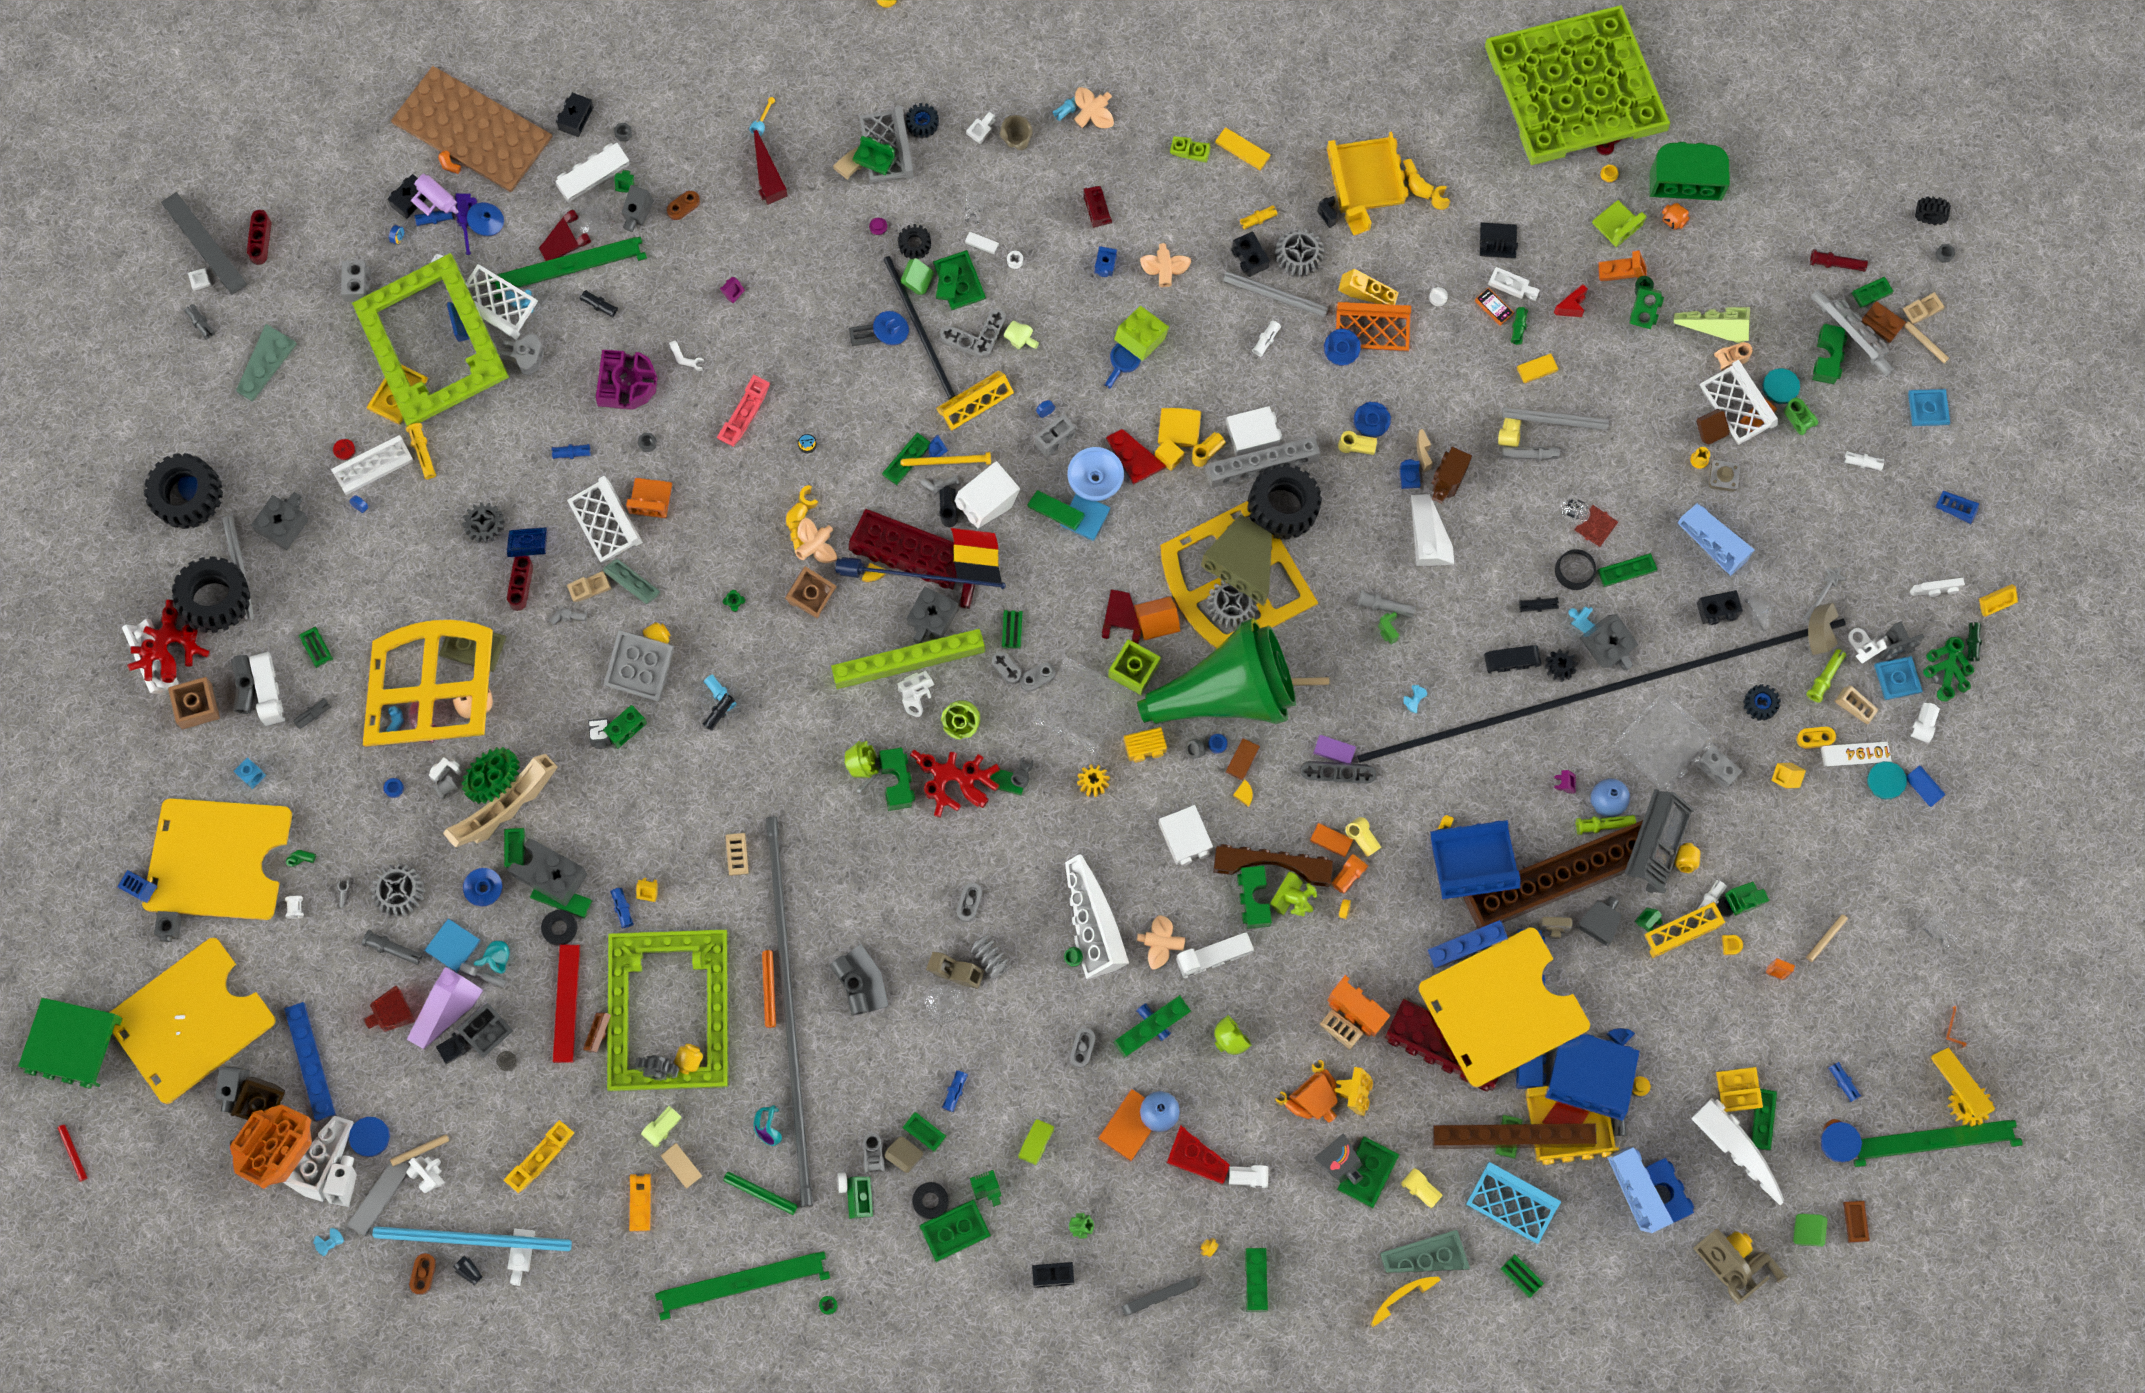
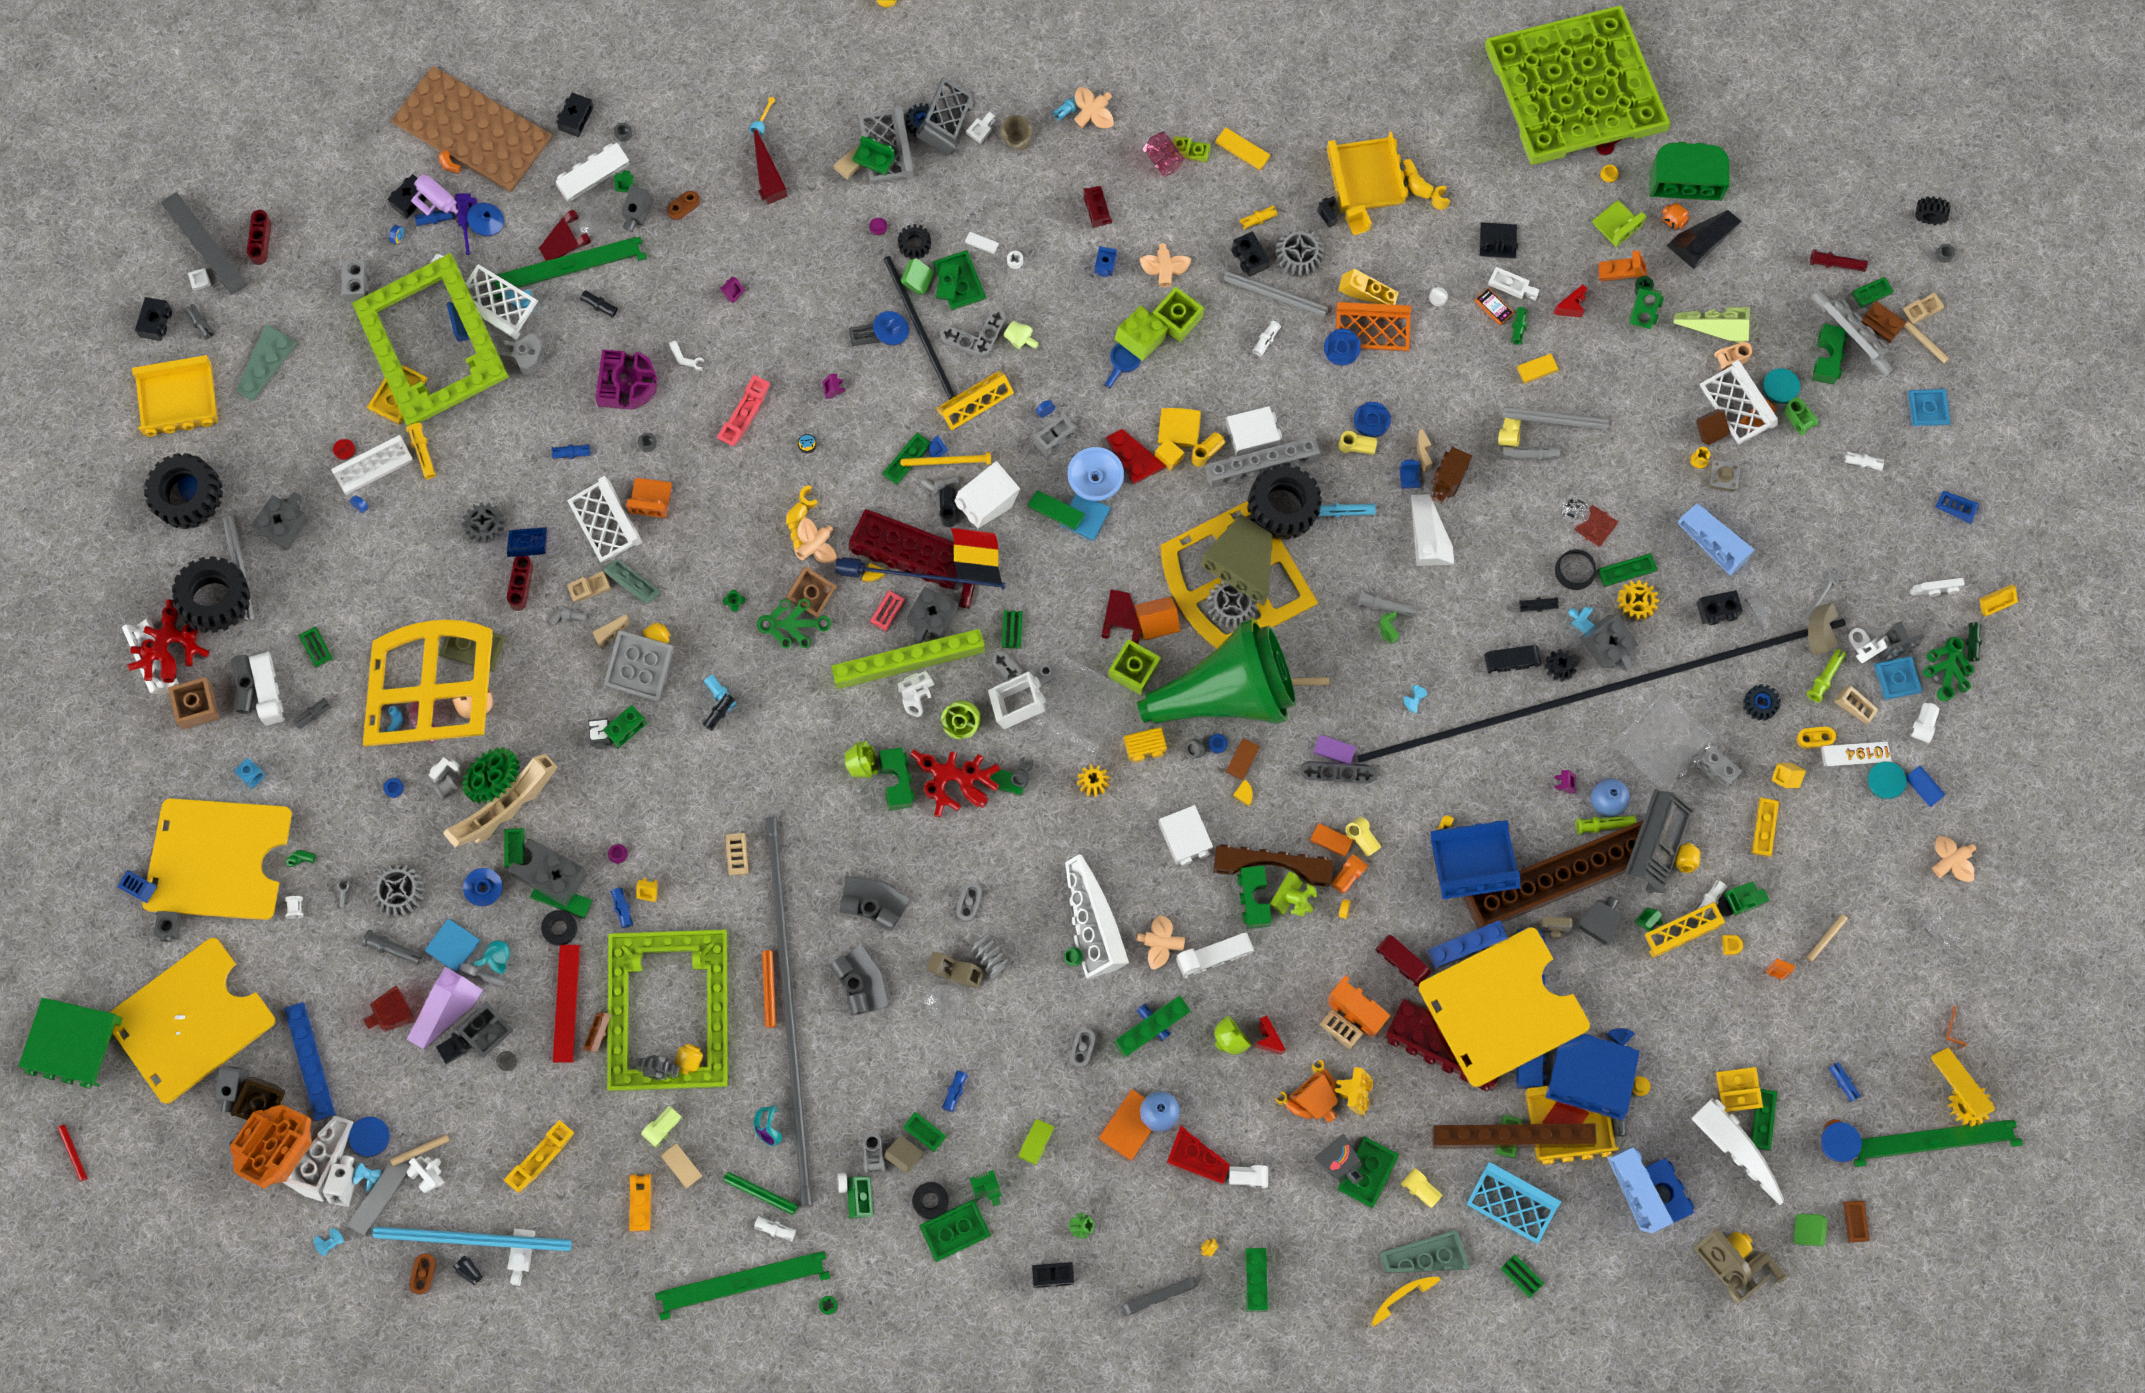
none -> yellow panel [132,355,218,437]
none -> black brick [135,297,172,341]
none -> medium azure piece [352,1163,381,1191]
none -> tan slope [592,615,630,649]
none -> magenta plate [608,844,628,864]
none -> white pin [754,1216,797,1242]
none -> green plant [757,598,831,649]
none -> magenta tile [822,374,845,399]
none -> dark grey panel [839,876,910,931]
none -> coral tile [870,590,906,632]
none -> dark grey piece [916,77,974,156]
none -> white window [988,672,1045,730]
none -> clear pink brick [1143,131,1185,177]
none -> lime brick [1152,286,1204,343]
none -> red slope [1254,1015,1286,1055]
none -> medium azure pin [1318,503,1375,518]
none -> dark red beam [1375,934,1431,987]
none -> yellow gear [1617,580,1659,621]
none -> black wedge [1667,210,1742,269]
none -> yellow tile [1751,797,1779,857]
none -> light nougat plant [1932,835,1976,882]

